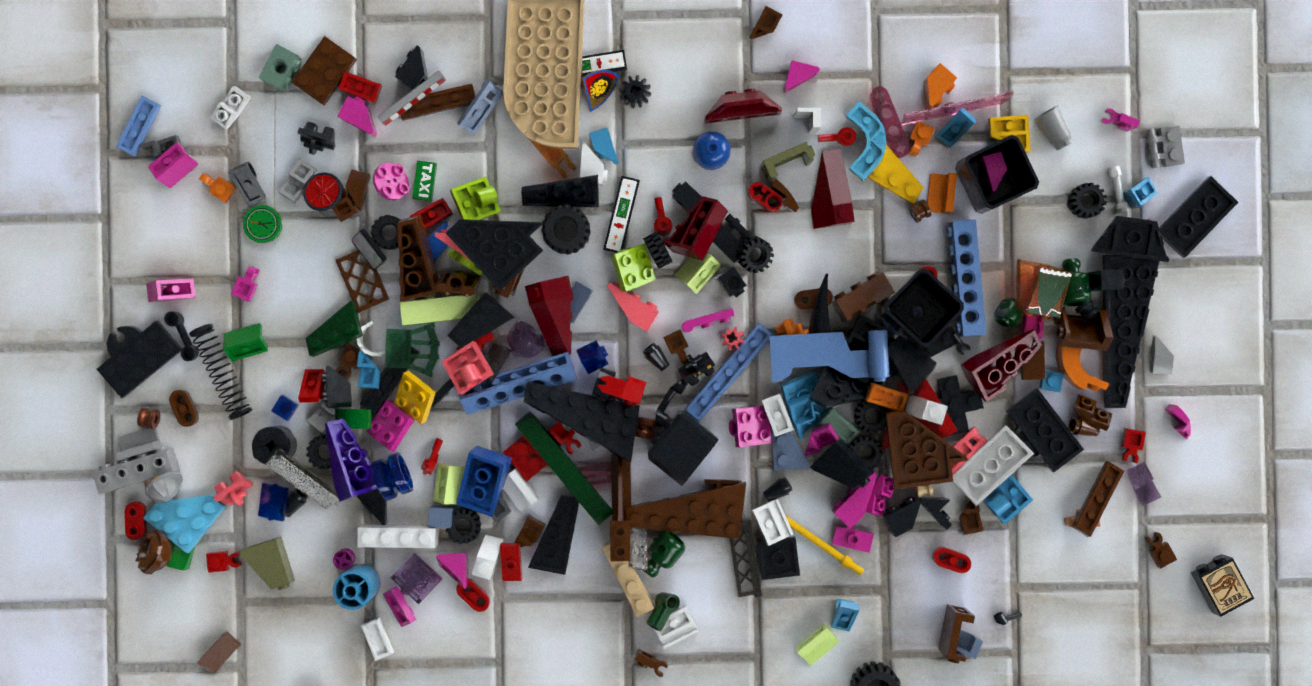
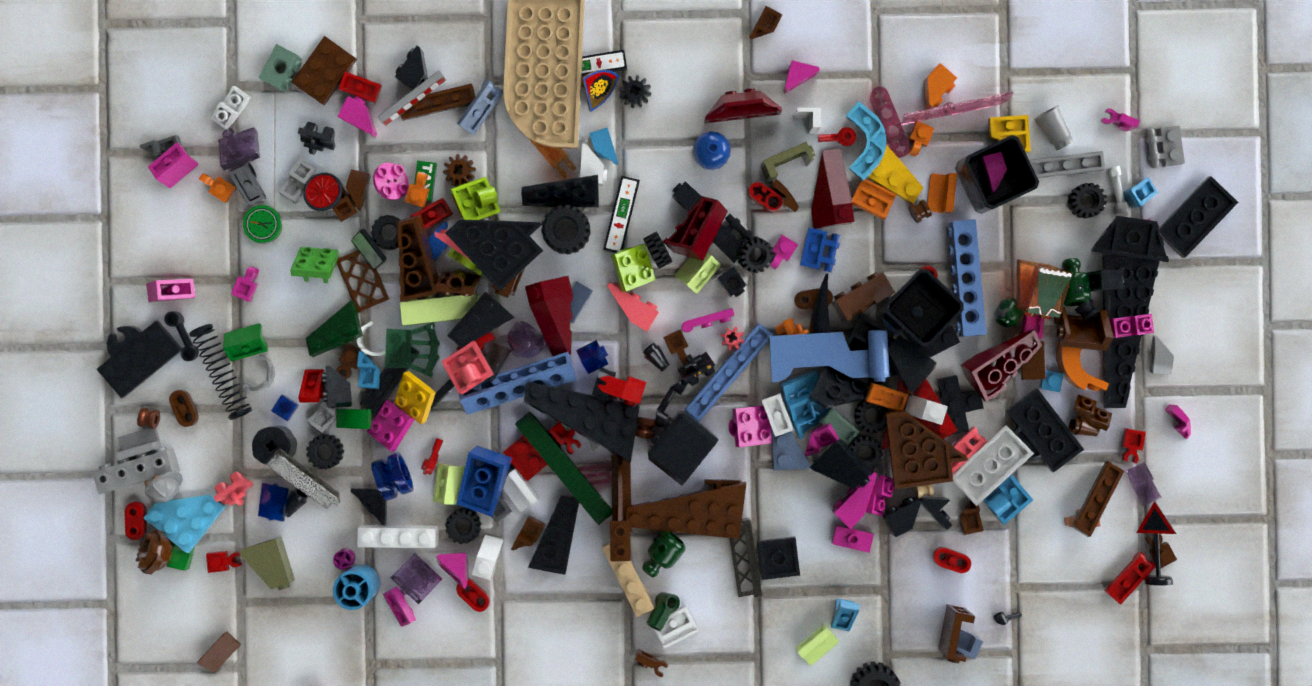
medium blue plate [116,96,162,156] -> none
dark purple wedge [325,419,384,502] -> none
white plate [361,617,394,661] -> none
sand blue panel [428,505,455,528] -> none
red plate [500,543,523,581] -> none
clear plate [629,529,647,571] -> none
red plate [654,197,673,235] -> none
white plate [752,499,794,546] -> none
black cone [763,477,793,502] -> none
yellow bar [785,515,864,575] -> none
dark azure slope [936,107,977,148] -> none
black hand [952,332,971,355] -> none
brick [1191,554,1255,617] -> none
none -> clear purple plate [218,127,260,171]
none -> light grey helmet [242,355,275,391]
none -> bright green plate [290,247,339,283]
none -> orange plate [404,172,430,208]
none -> reddish brown gear [443,154,476,186]
none -> dark pink plate [769,235,798,270]
none -> blue plate [800,228,840,272]
none -> orange plate [851,179,897,220]
none -> light grey tile [1029,151,1105,179]
none -> red plate [1104,551,1155,605]
none -> dark pink slope [1109,314,1154,338]
none -> black piece [1136,501,1177,586]

